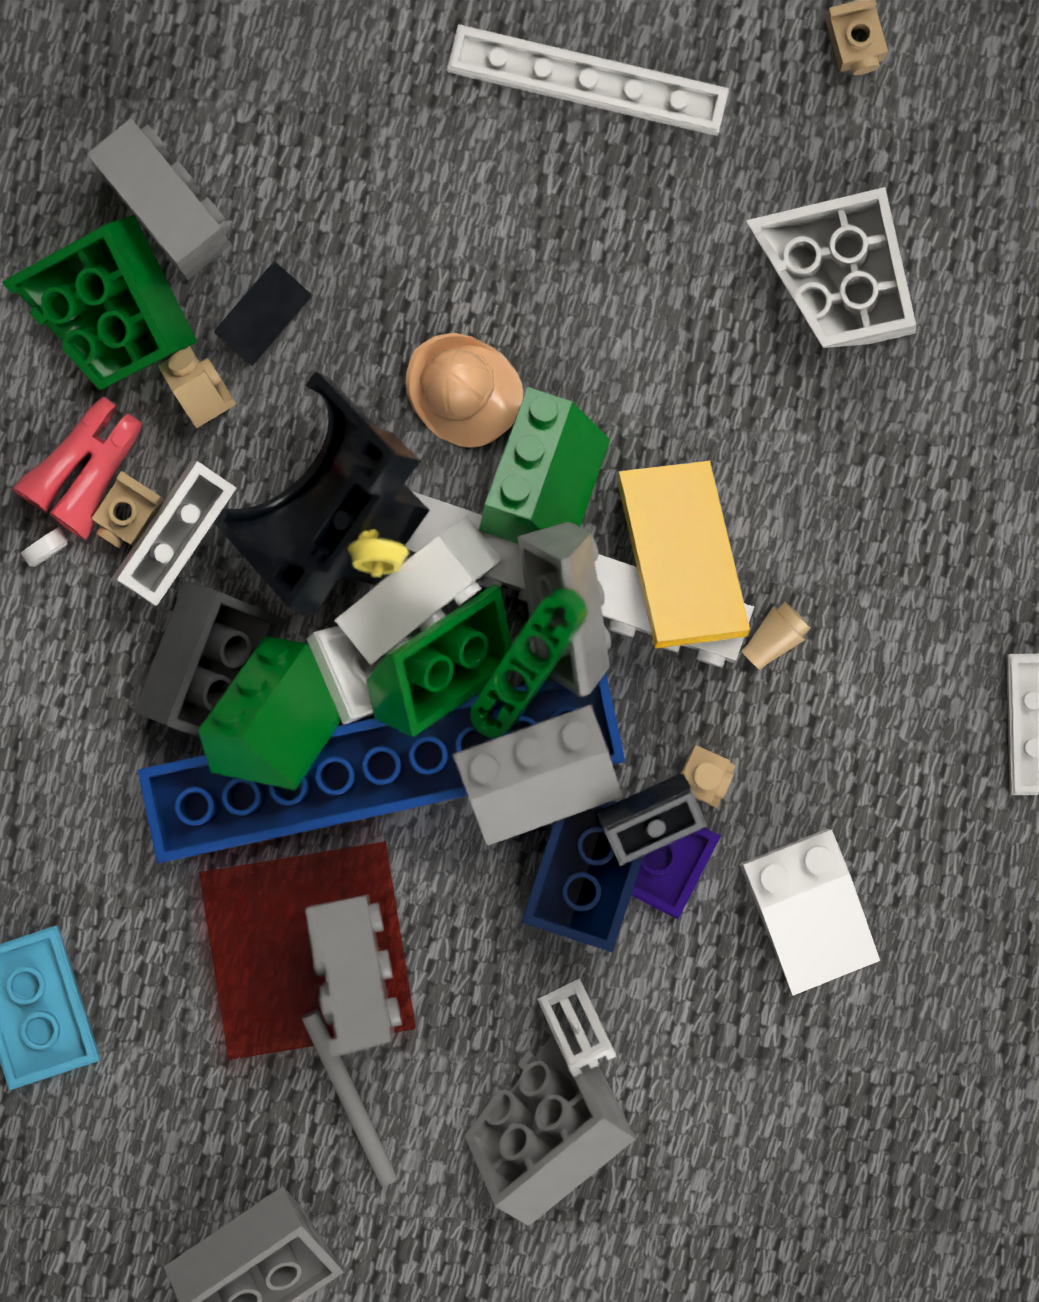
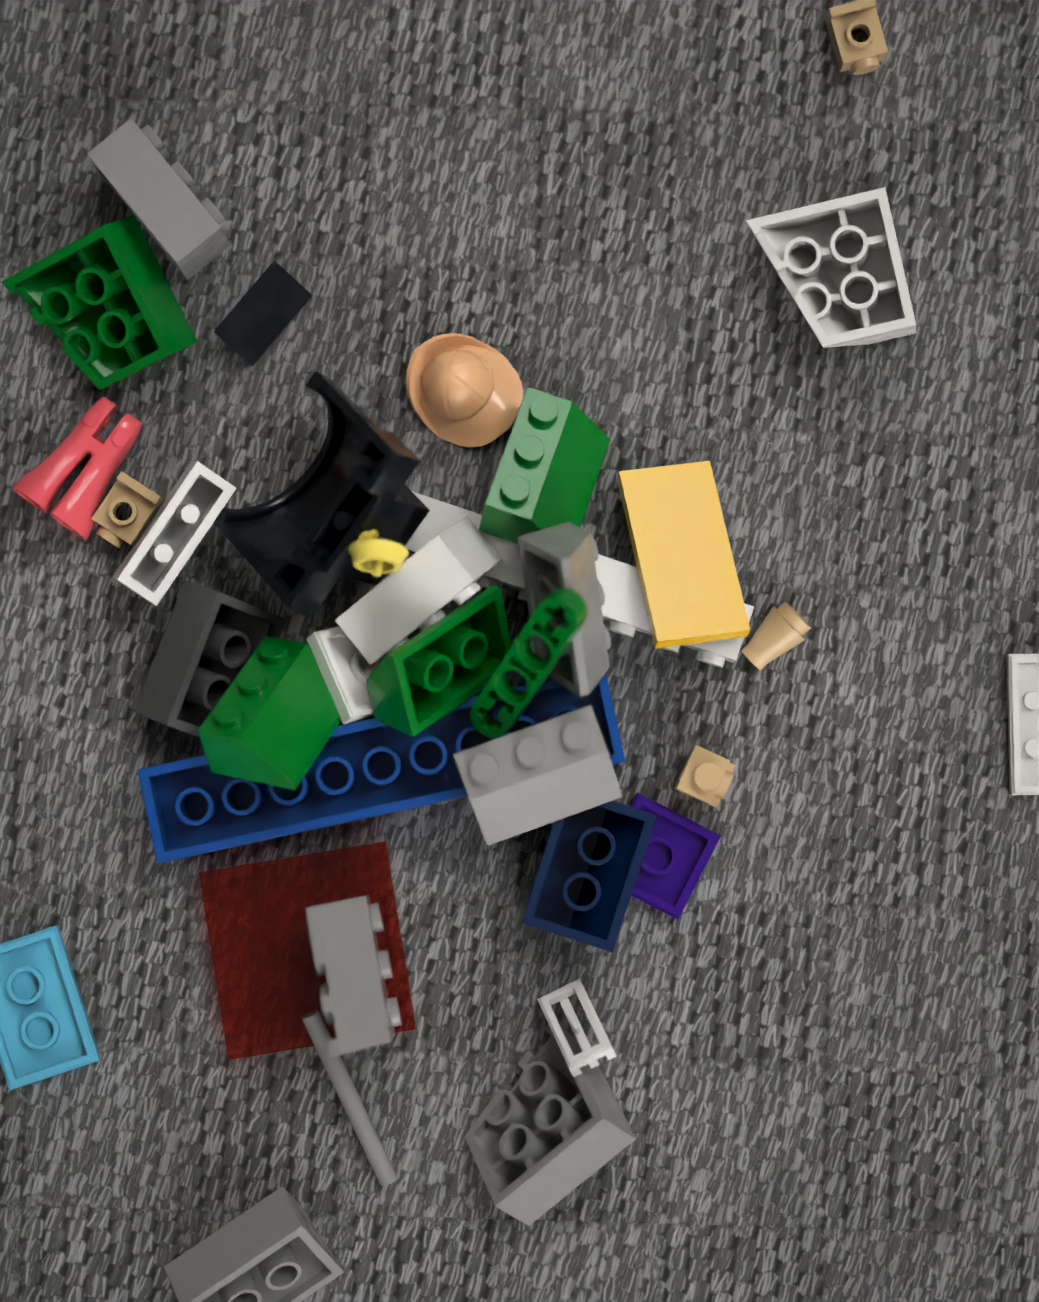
white tile [21,527,69,568] -> none
tan brick [158,346,236,429] -> none
white tile [447,24,729,136] -> none
black slope [597,774,707,866] -> none
white slope [740,829,880,995] -> none

